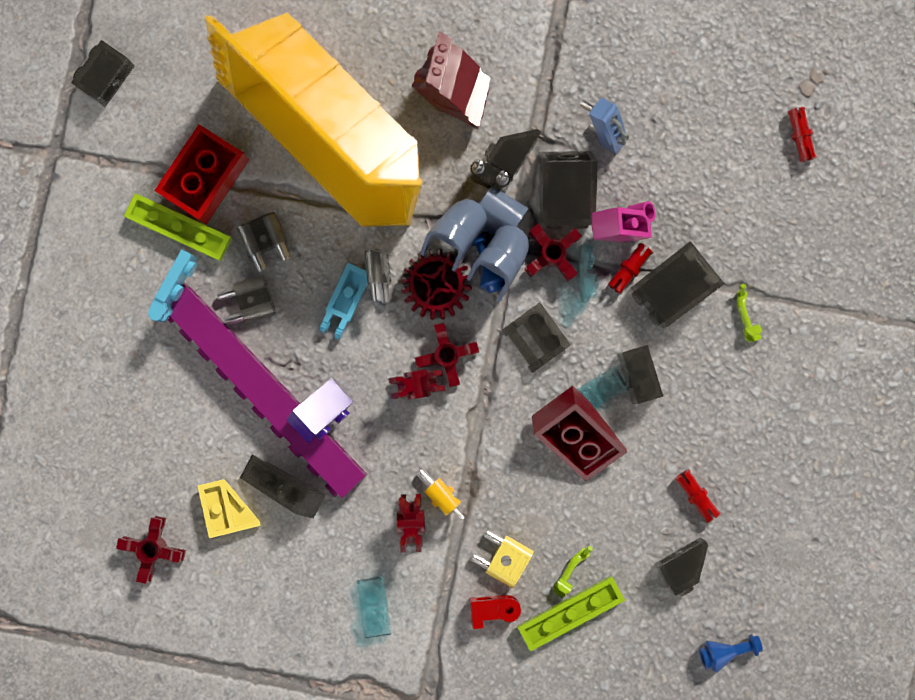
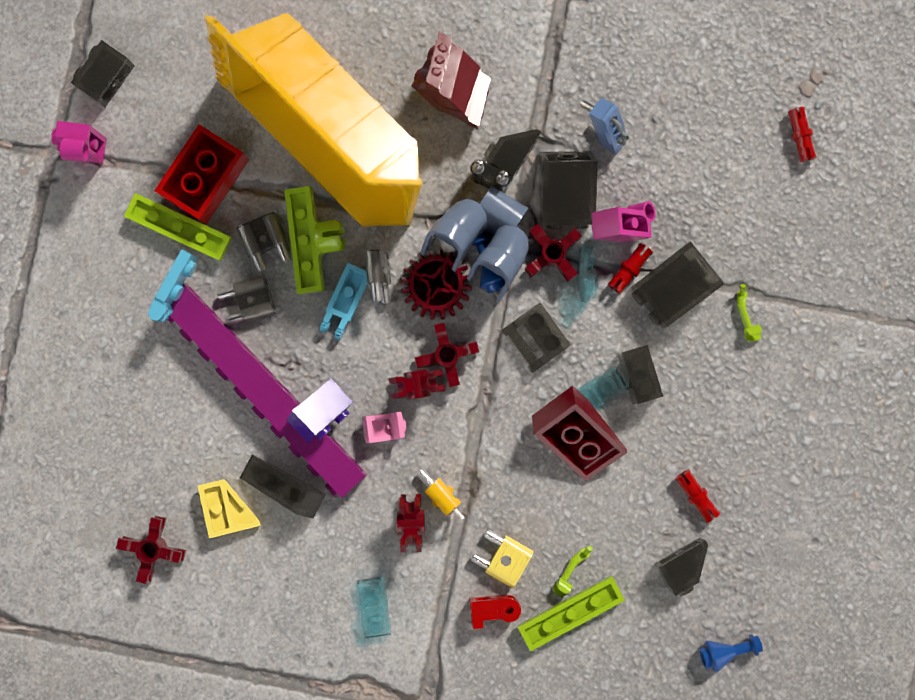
none -> dark pink hinge [51,121,107,164]
none -> lime plate [284,186,346,295]
none -> bright pink bracket [362,412,406,443]

